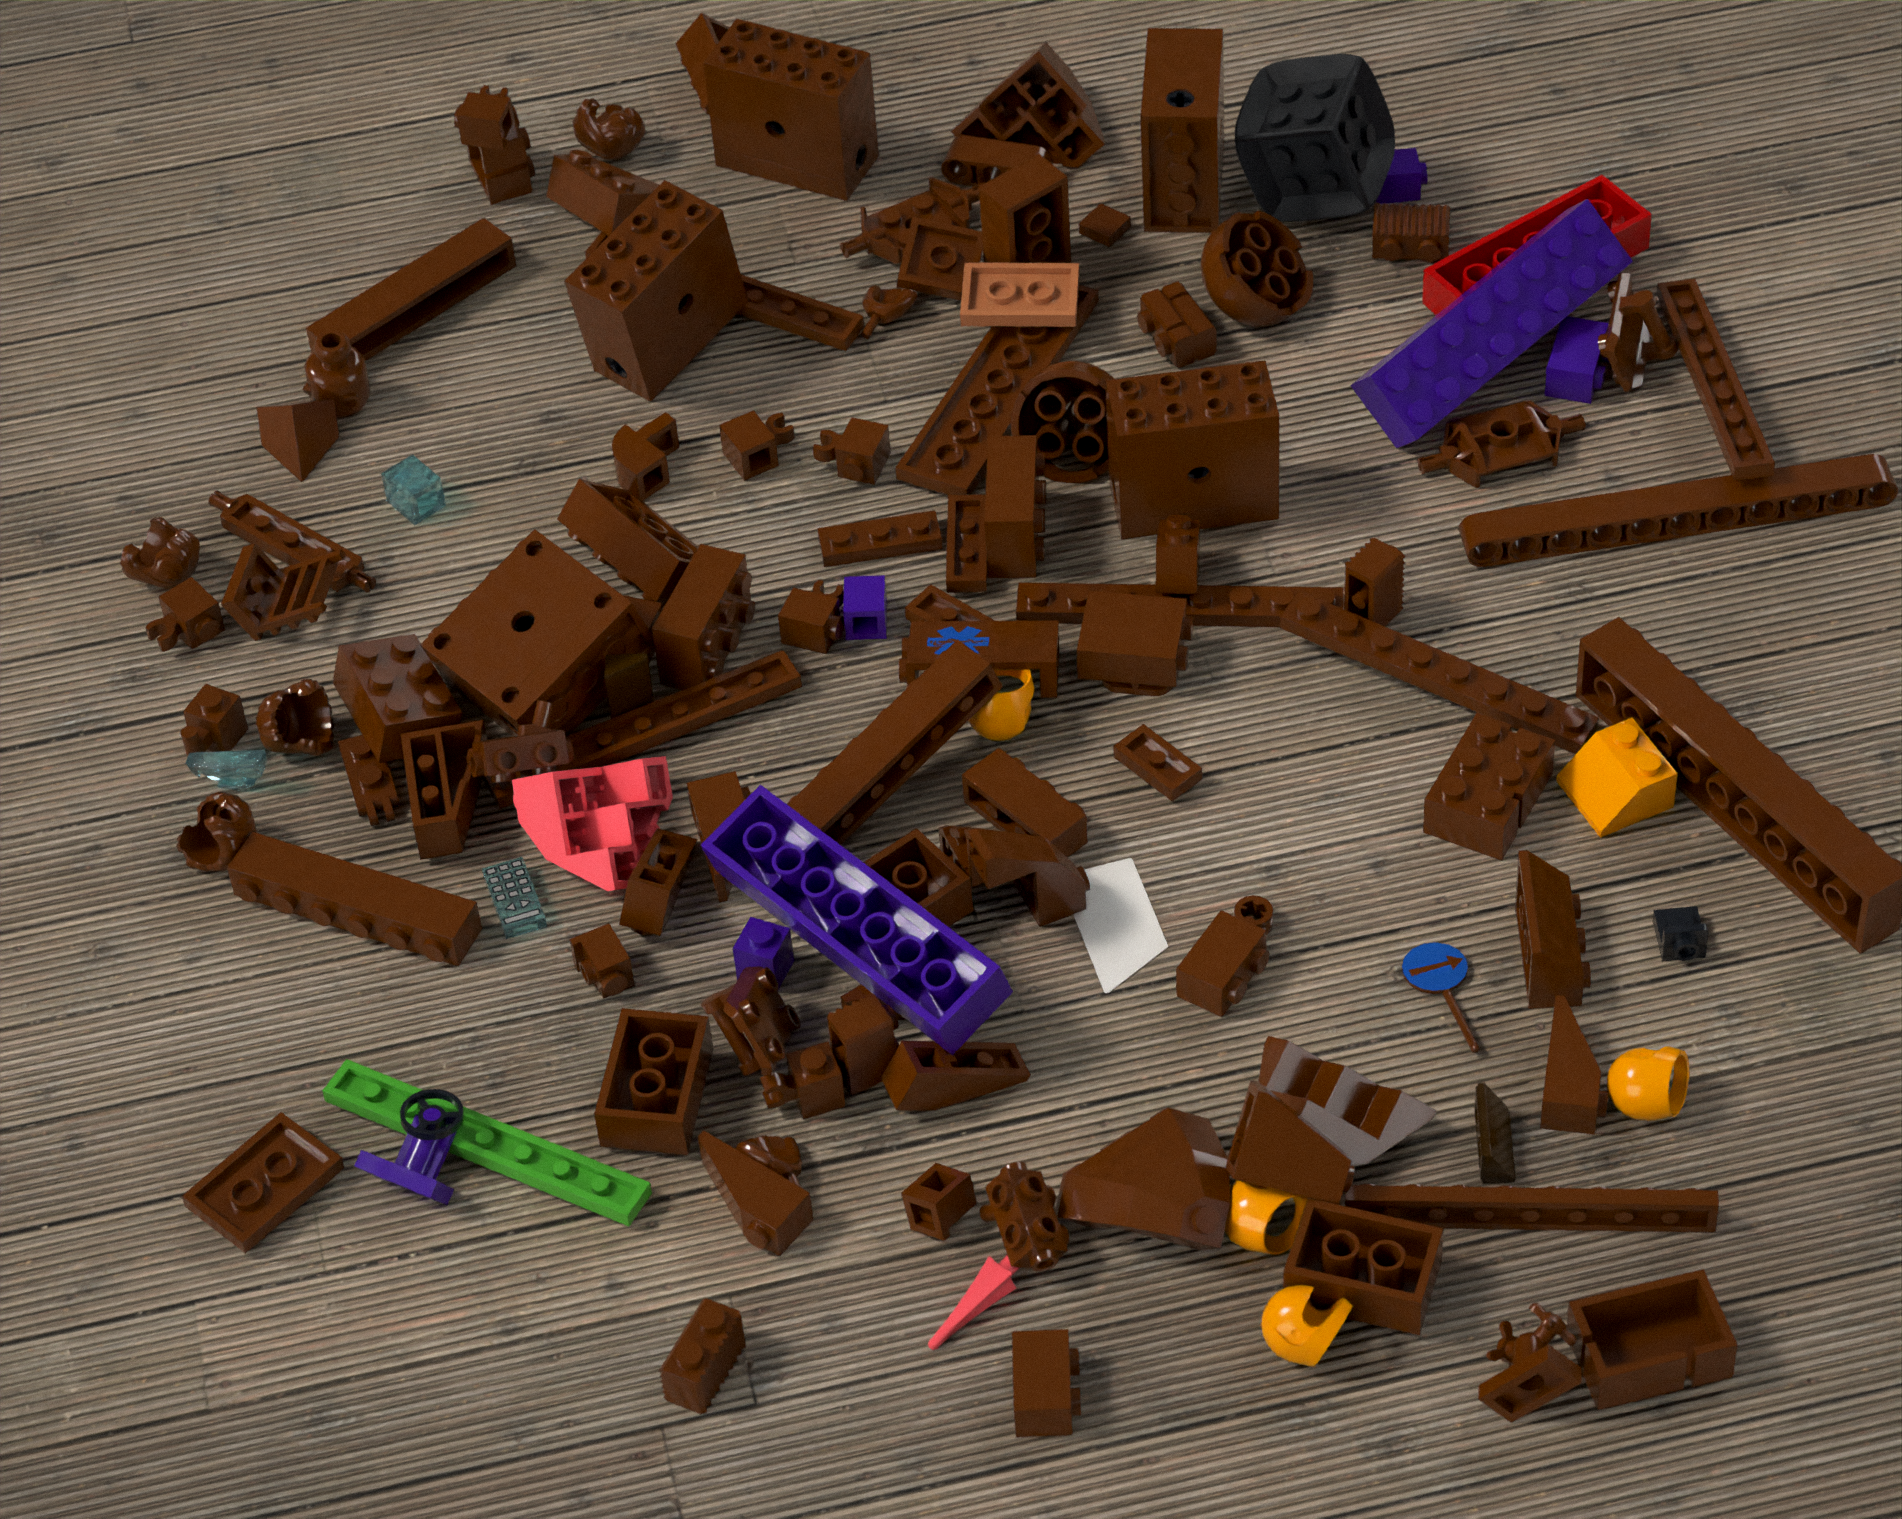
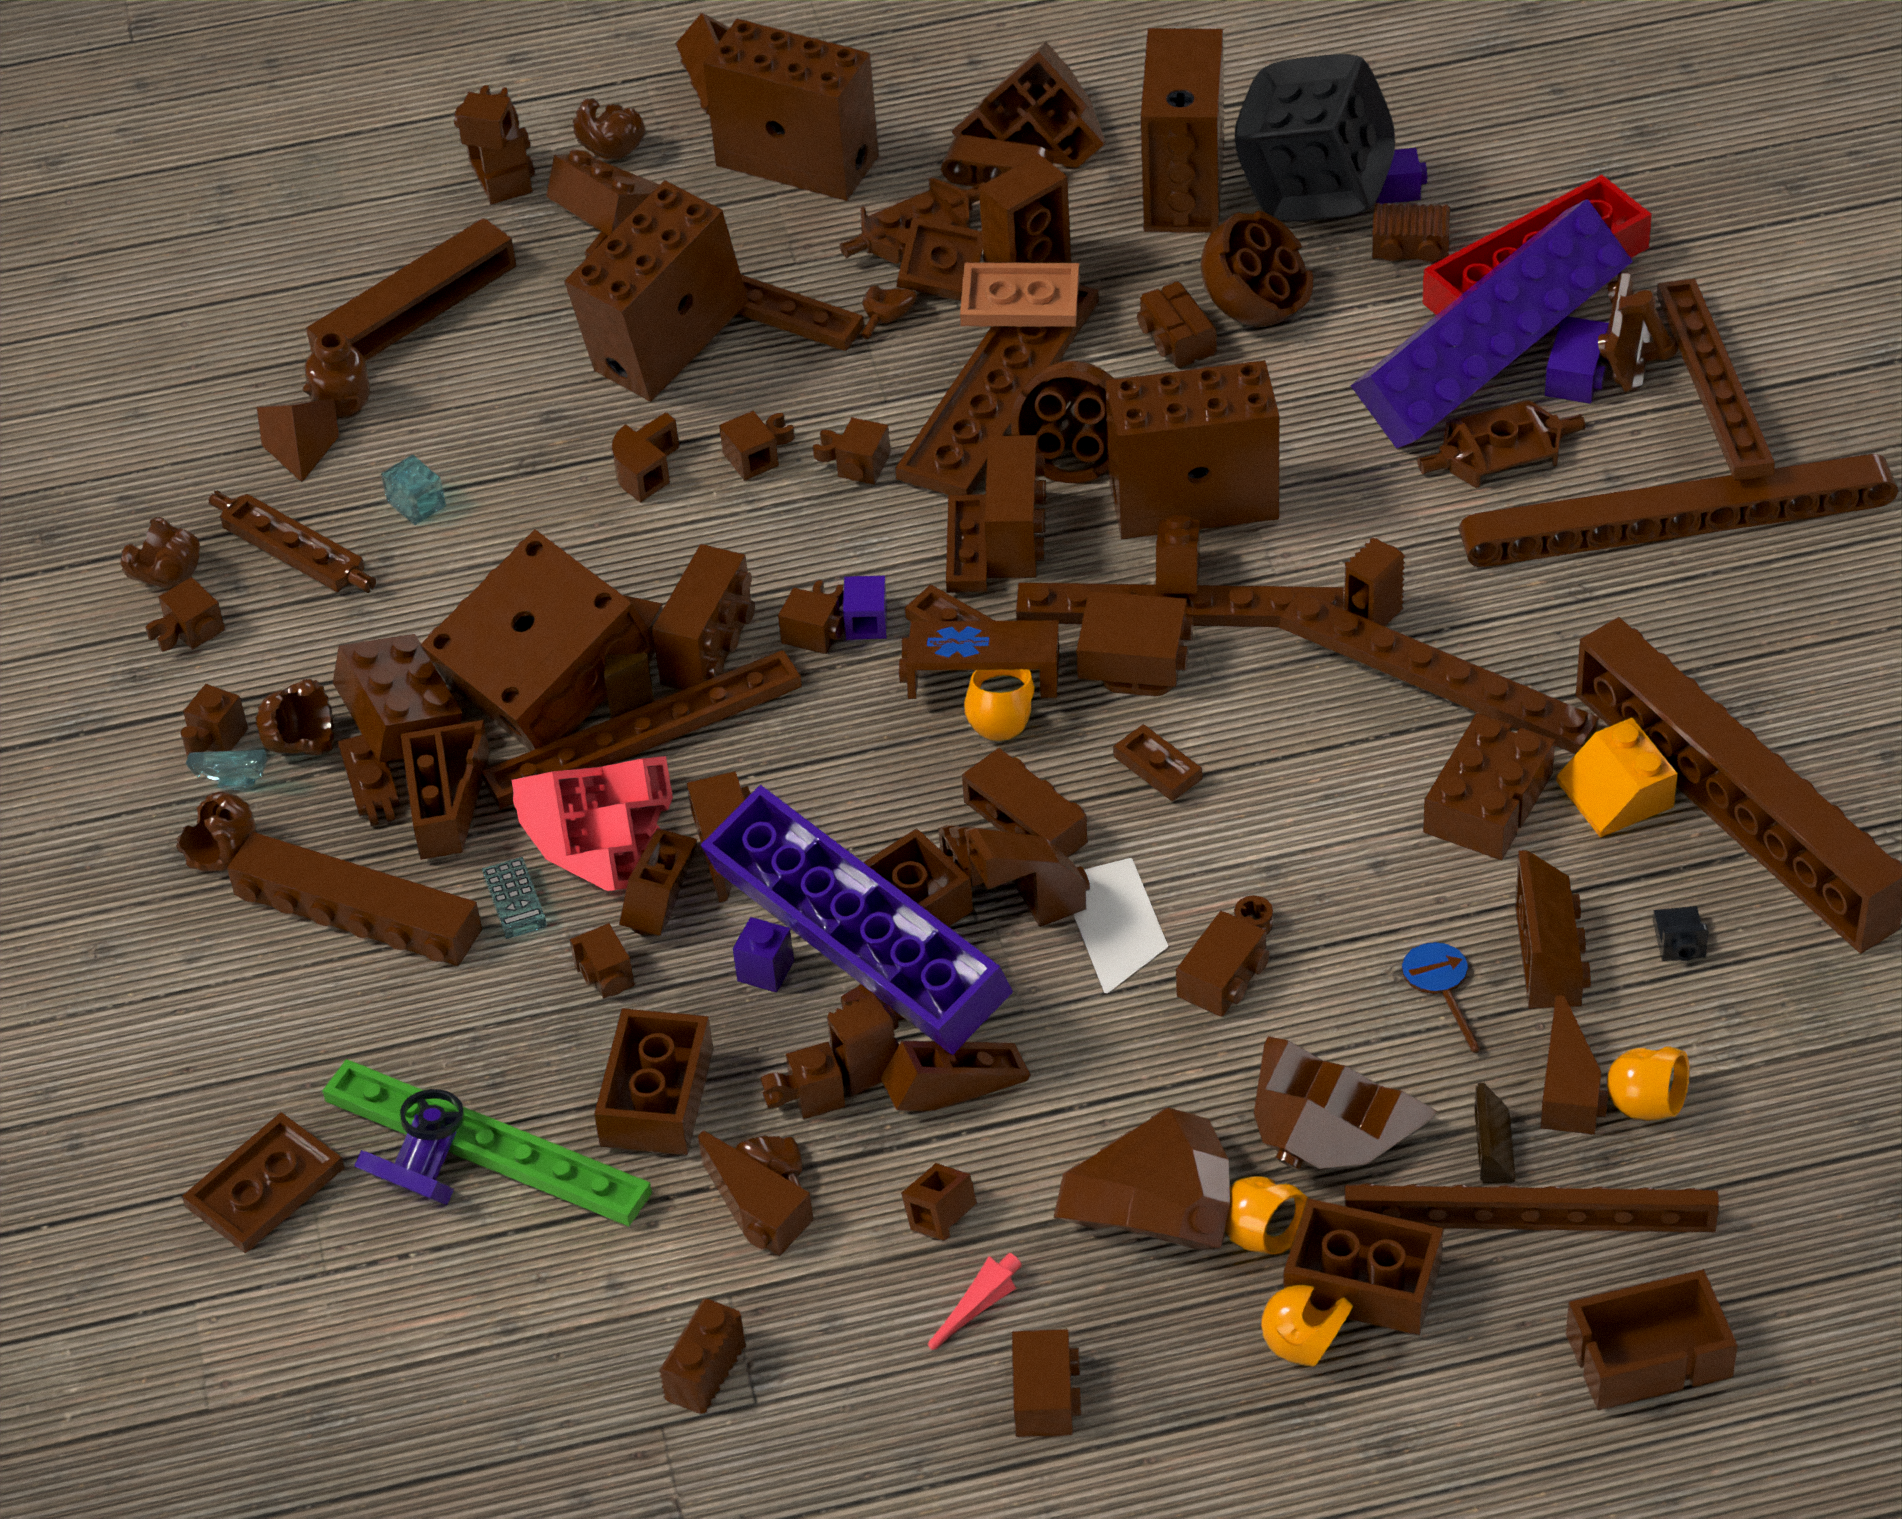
reddish brown plate [221,543,346,641] -> none
reddish brown brick [469,700,573,783] -> none
reddish brown slope [557,479,698,607] -> none
reddish brown shield [701,966,801,1076] -> none
reddish brown brick [787,639,1003,845] -> none
reddish brown plate [817,510,943,567] -> none
reddish brown brick [979,1162,1069,1272] -> none
reddish brown tile [1079,203,1131,247] -> none
reddish brown slope [1226,1080,1354,1205] -> none
reddish brown piece [1478,1302,1582,1423] -> none

